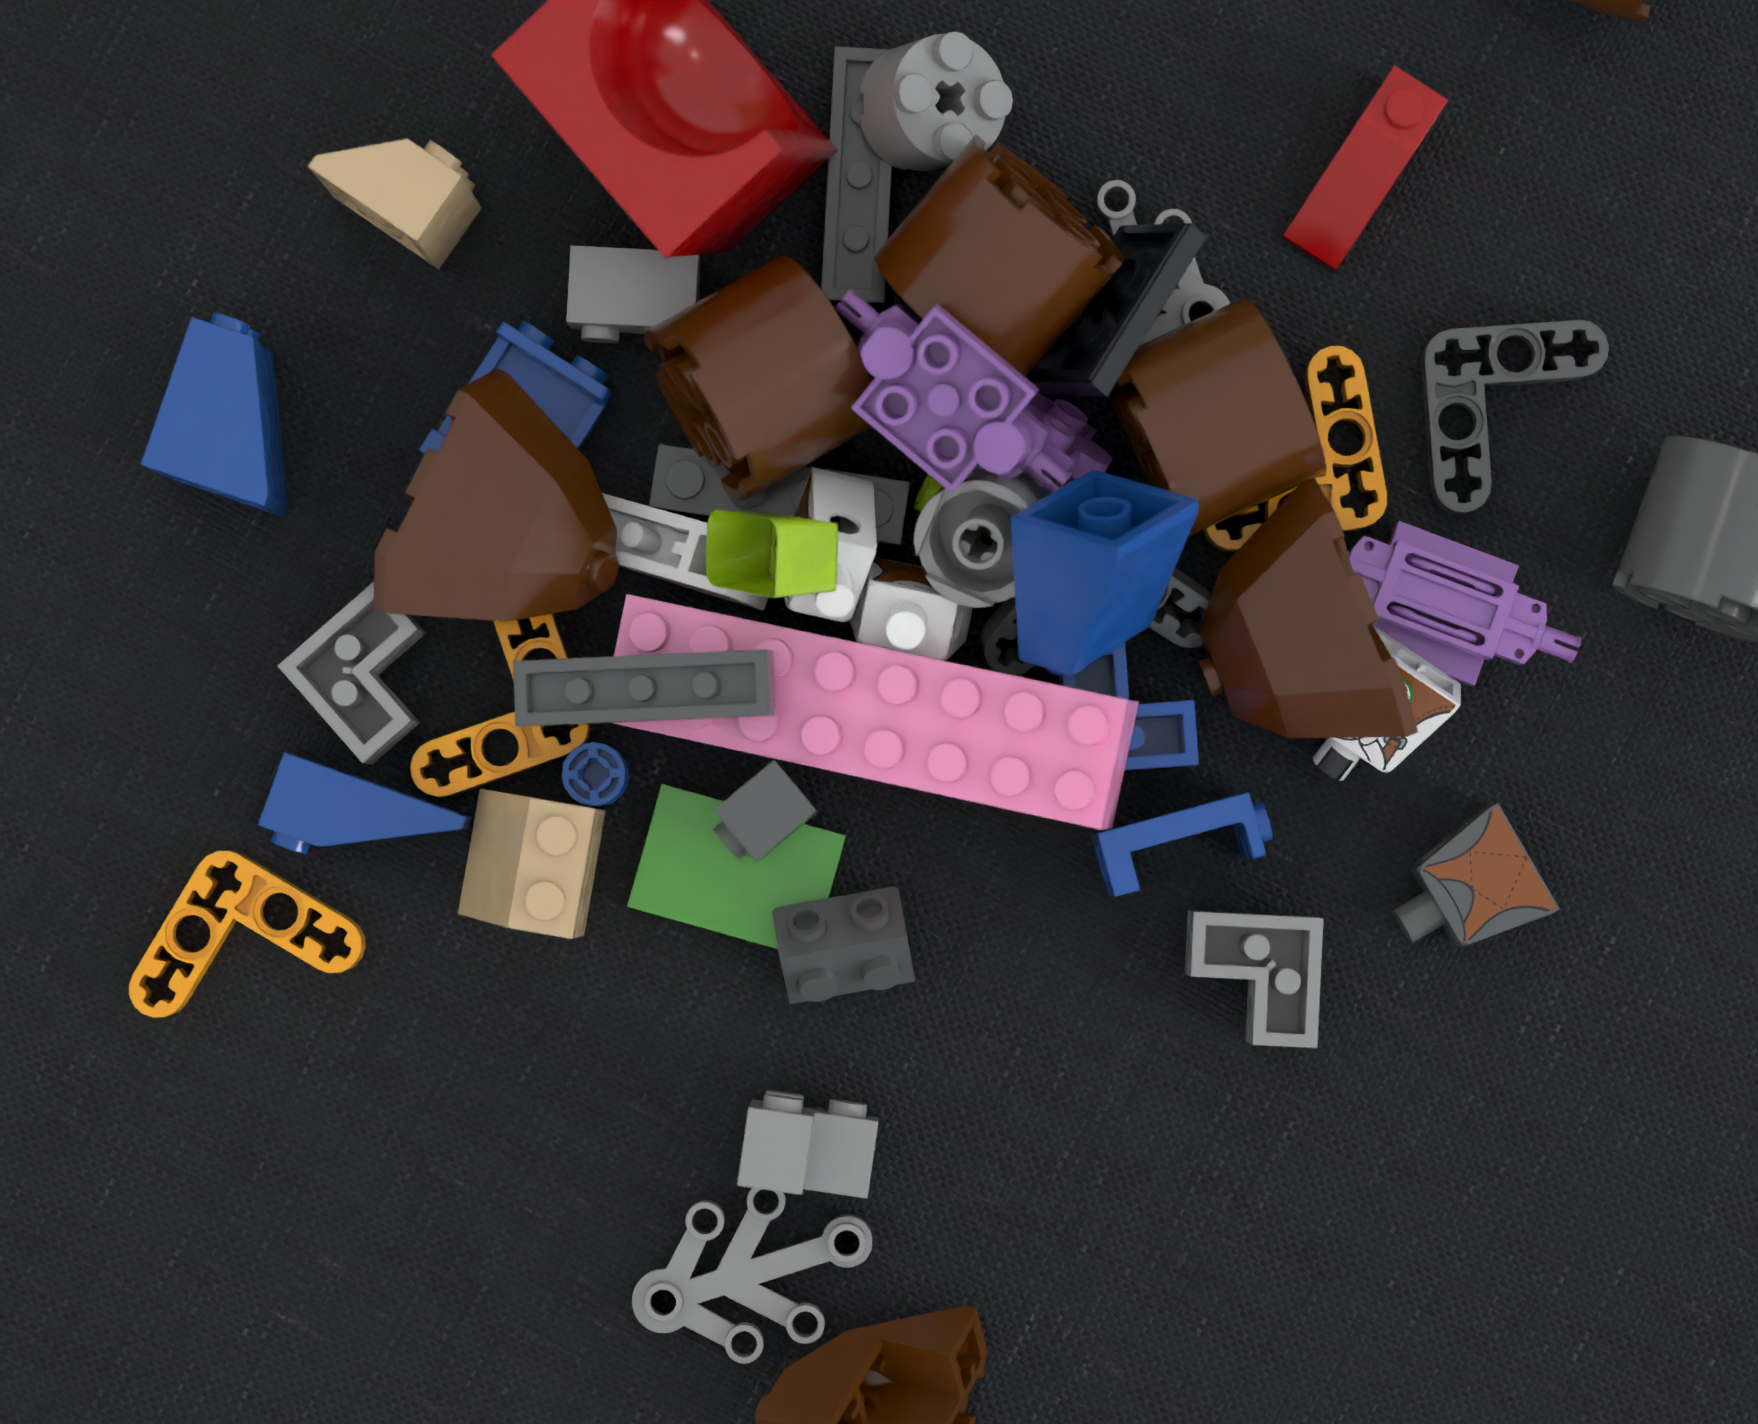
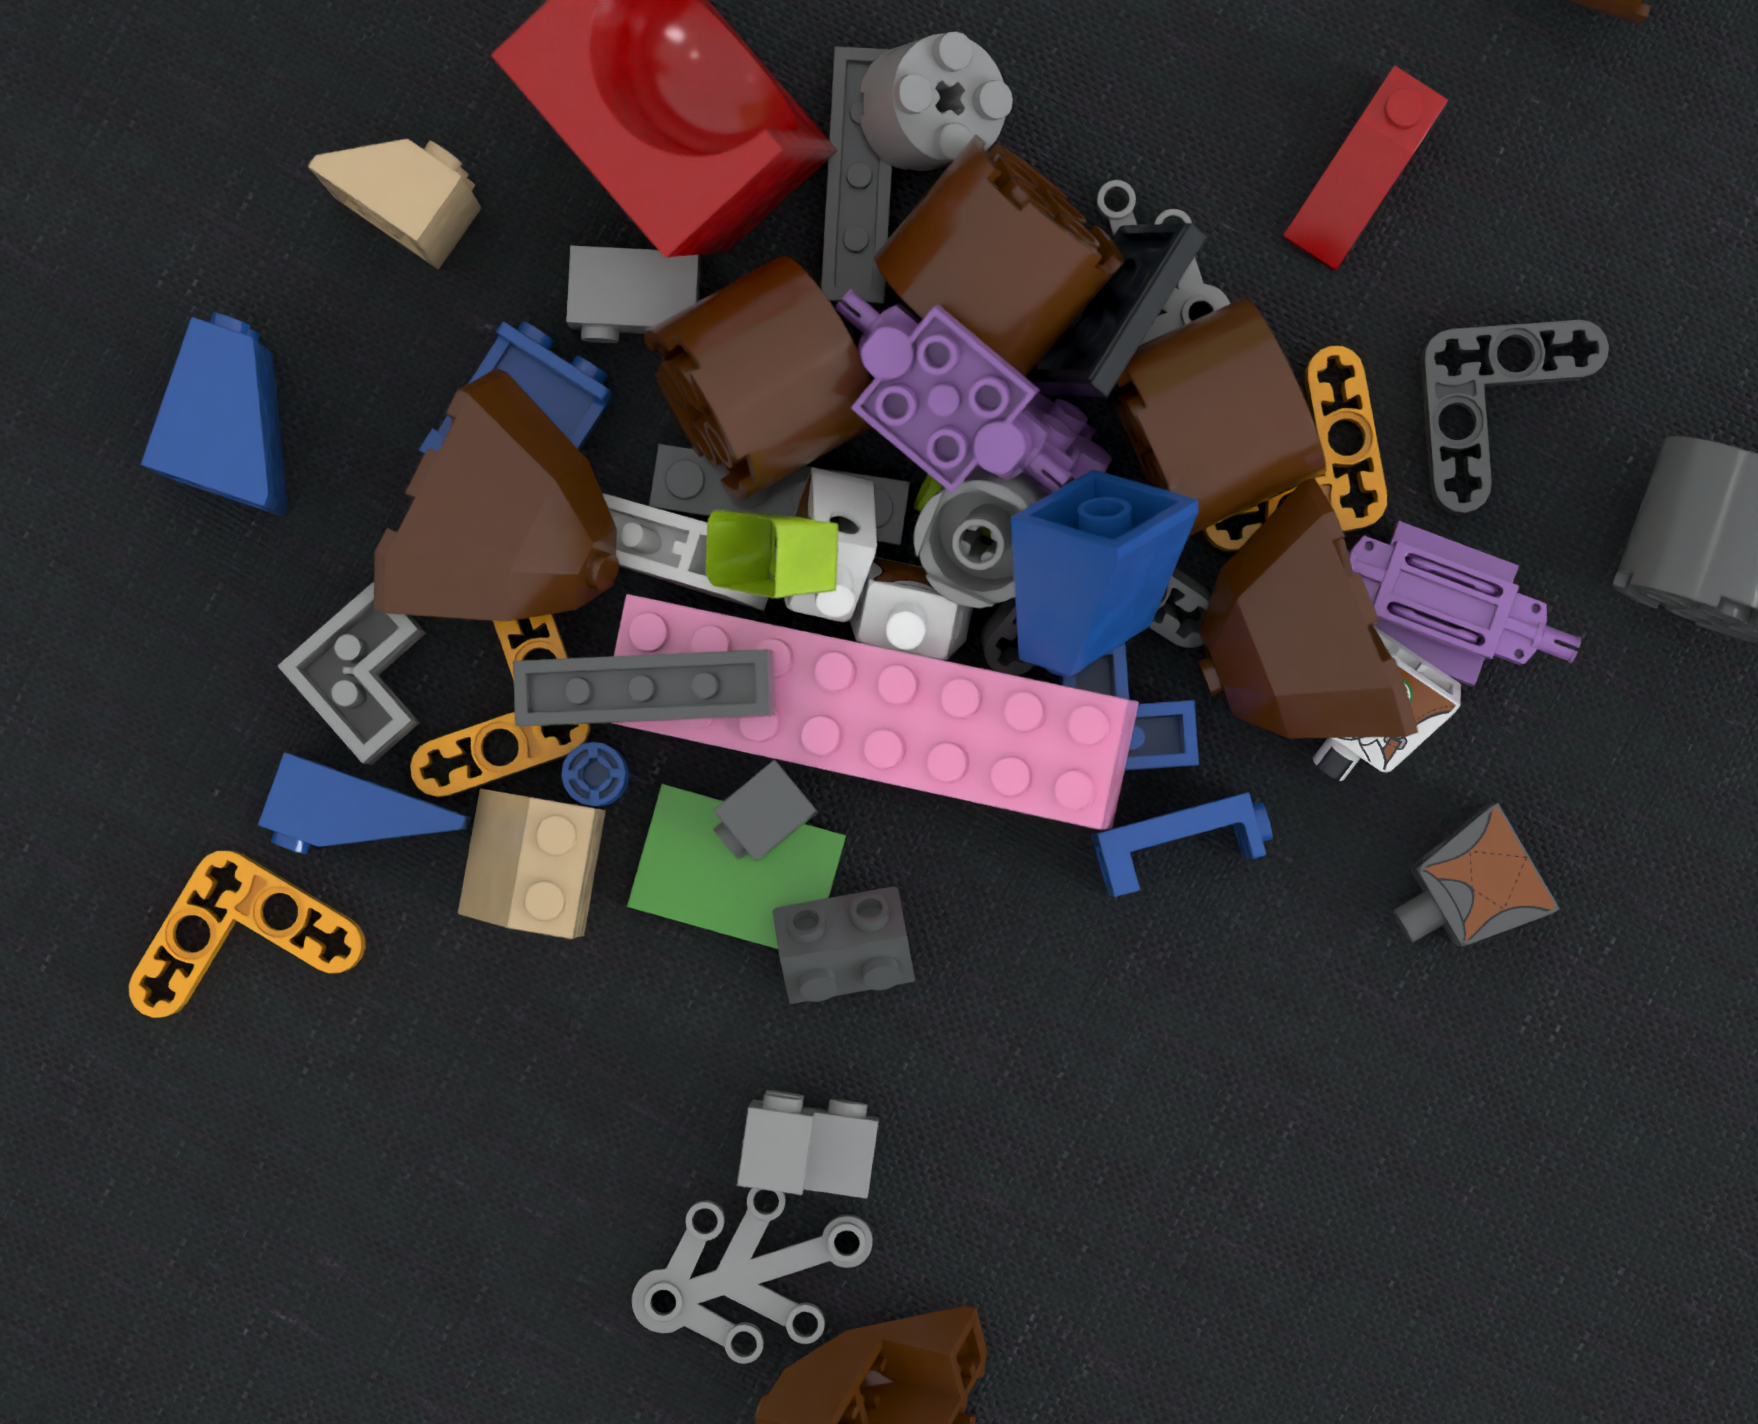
light grey brick [1185,910,1323,1048] -> none

